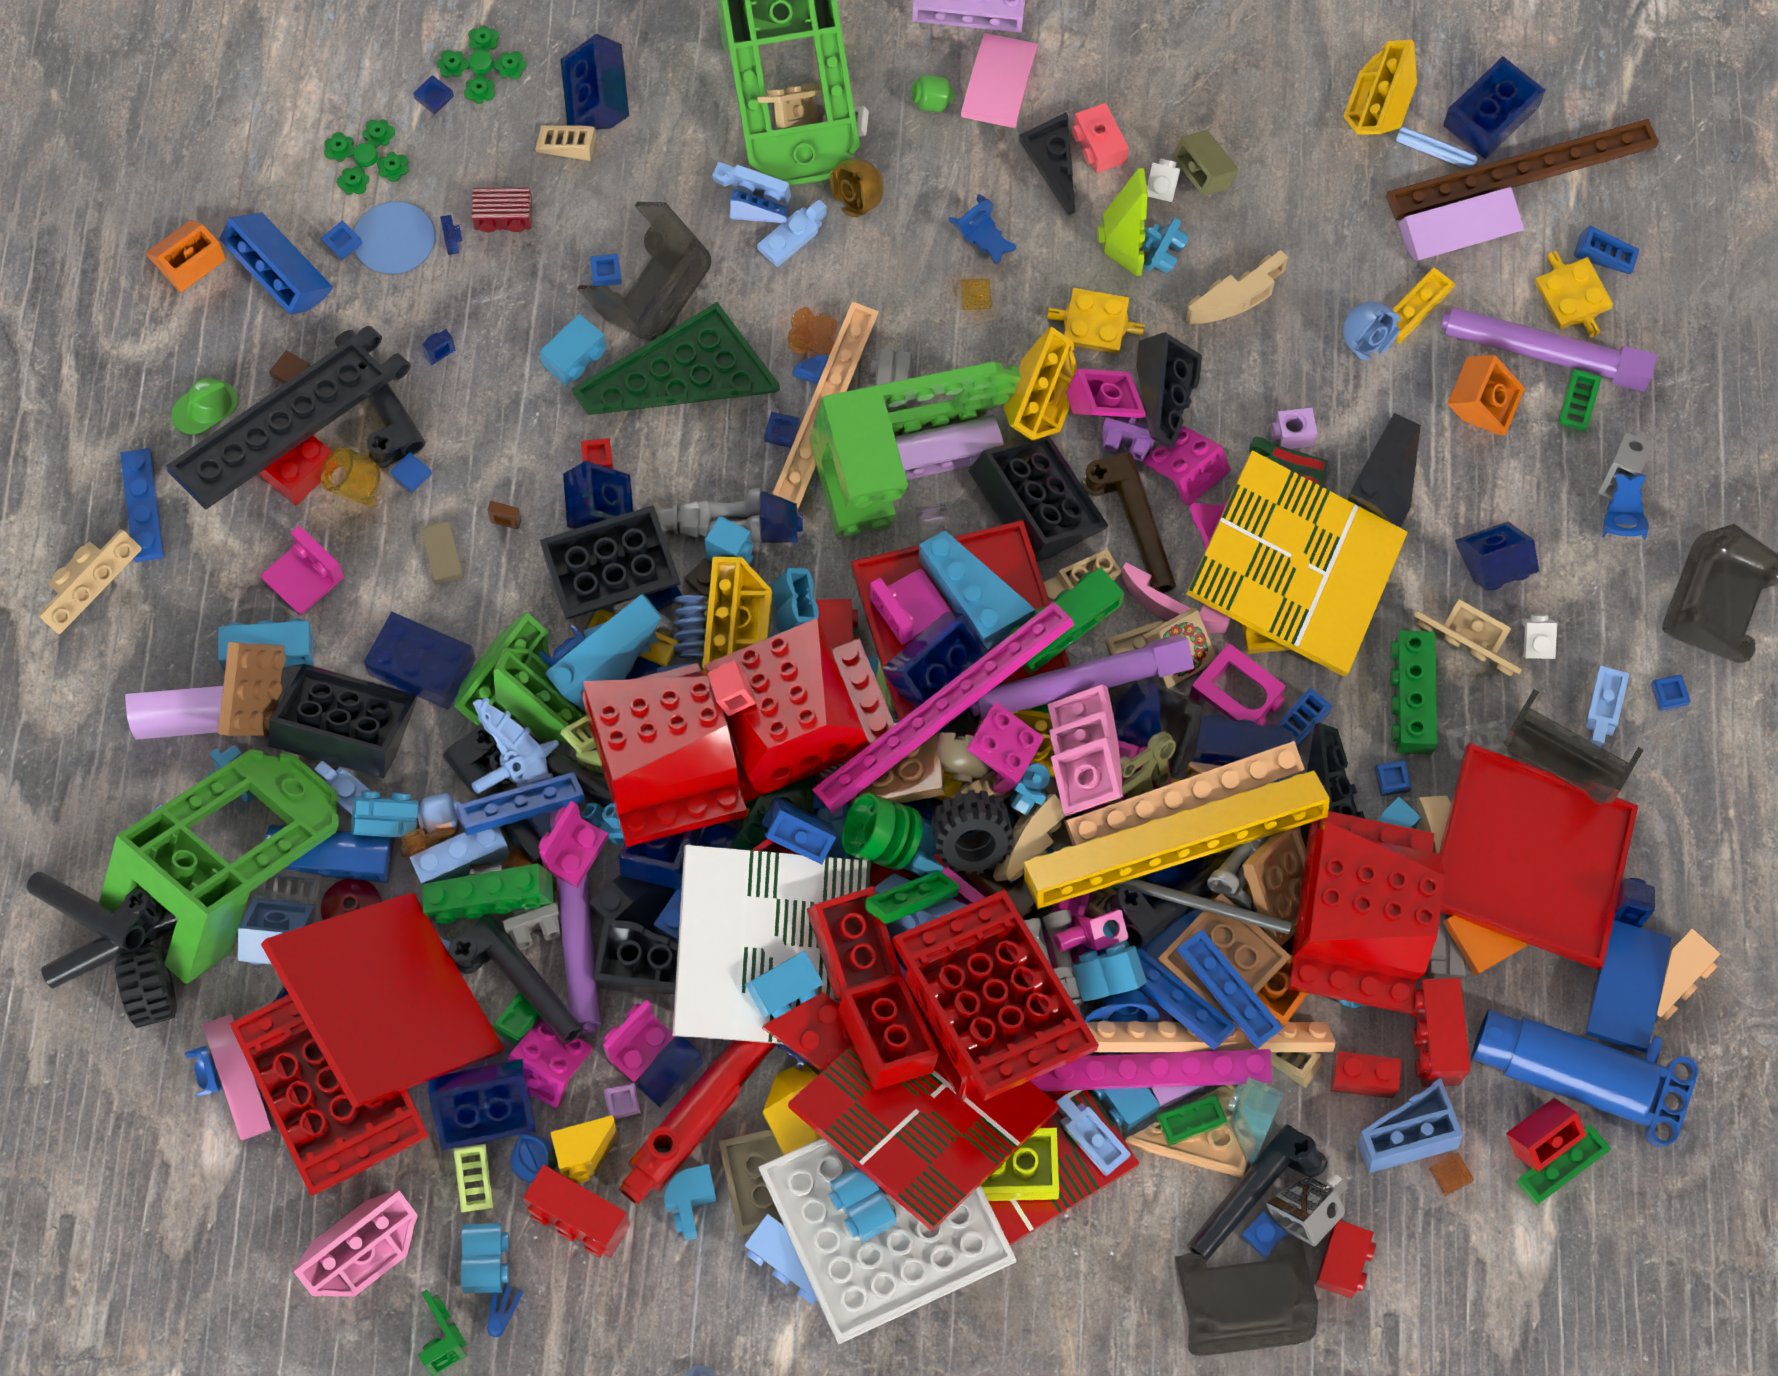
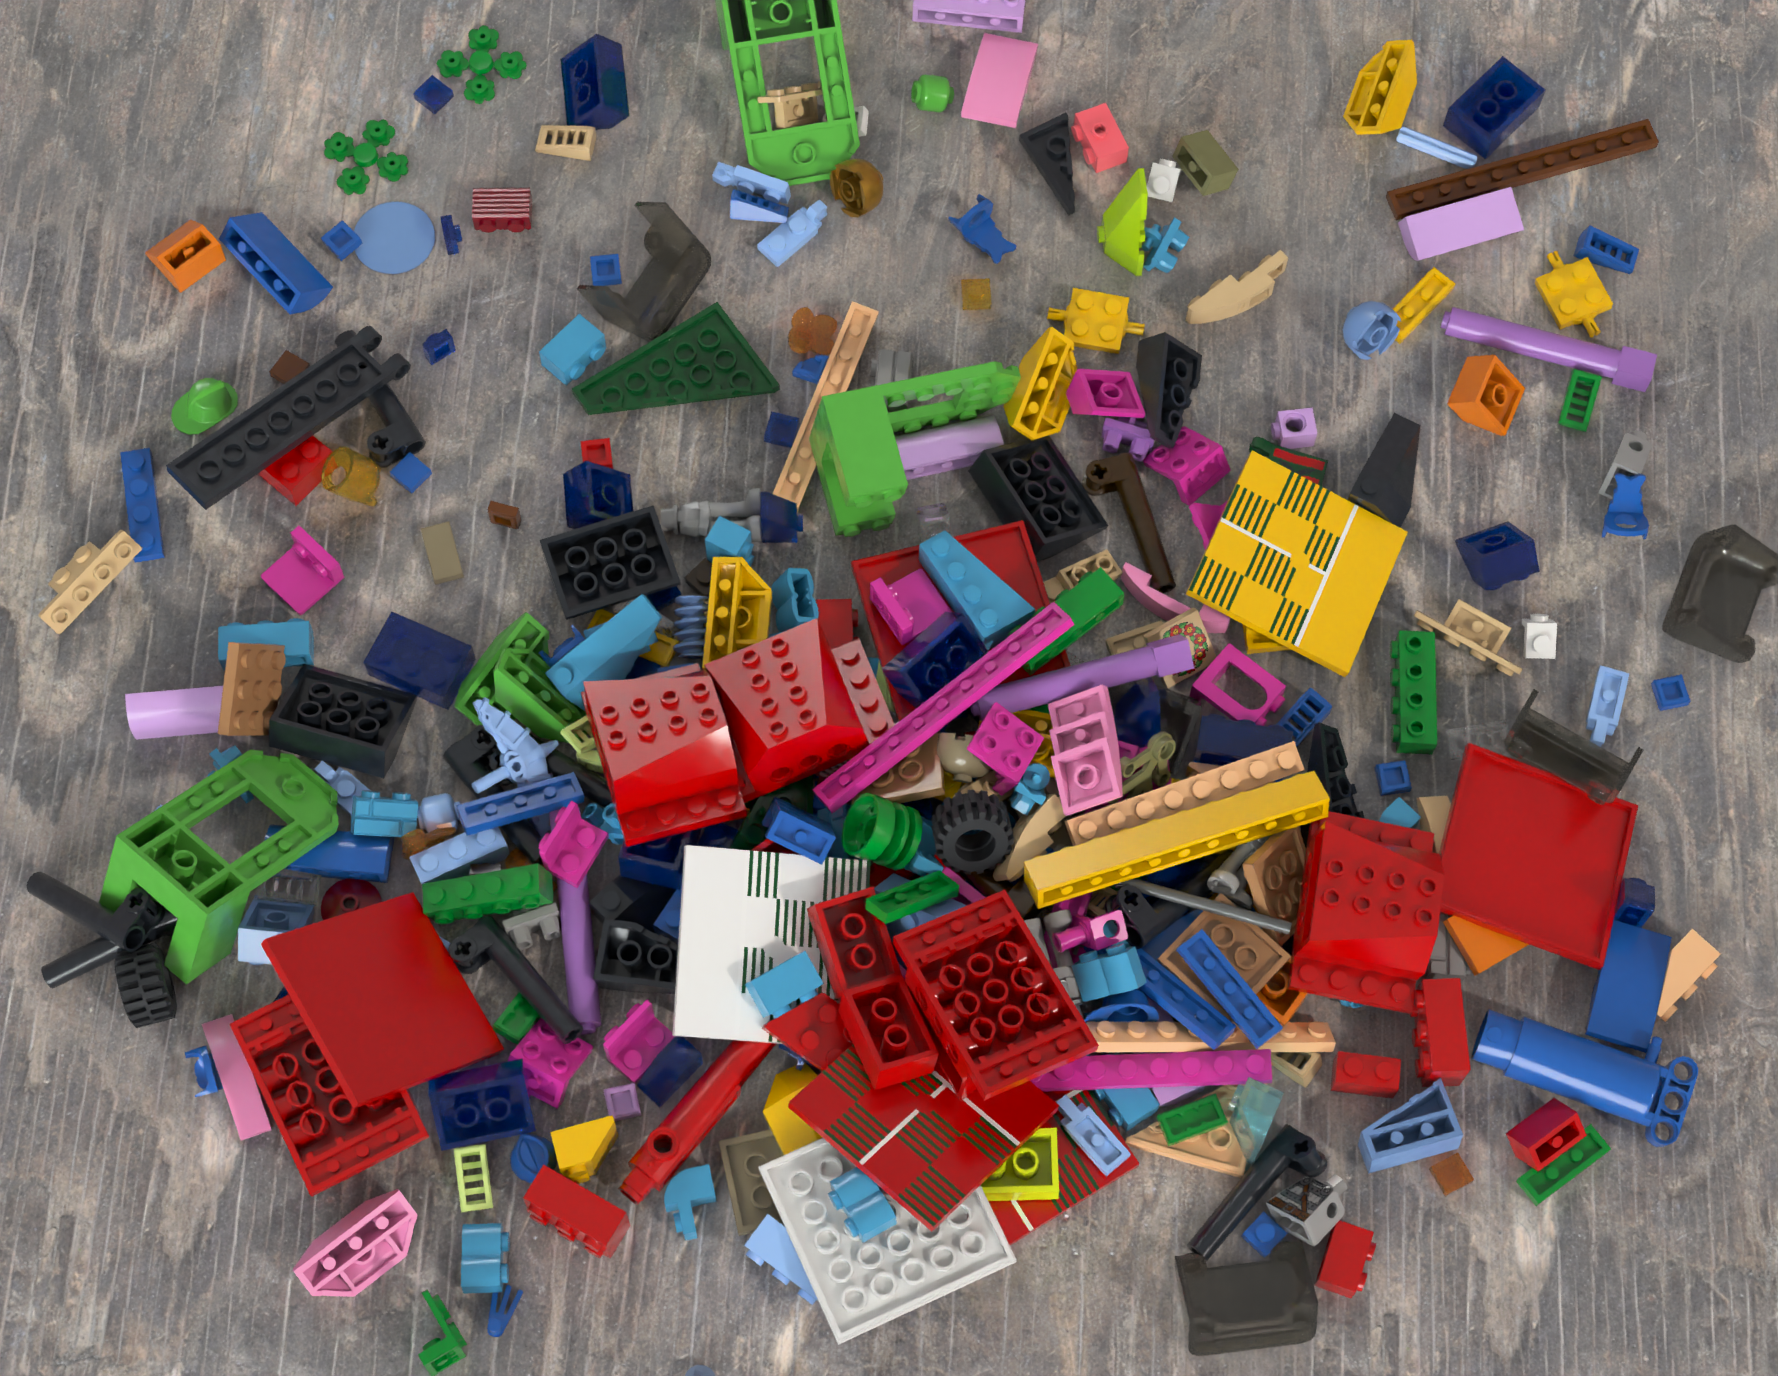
coral brick [707,660,756,716] -> none

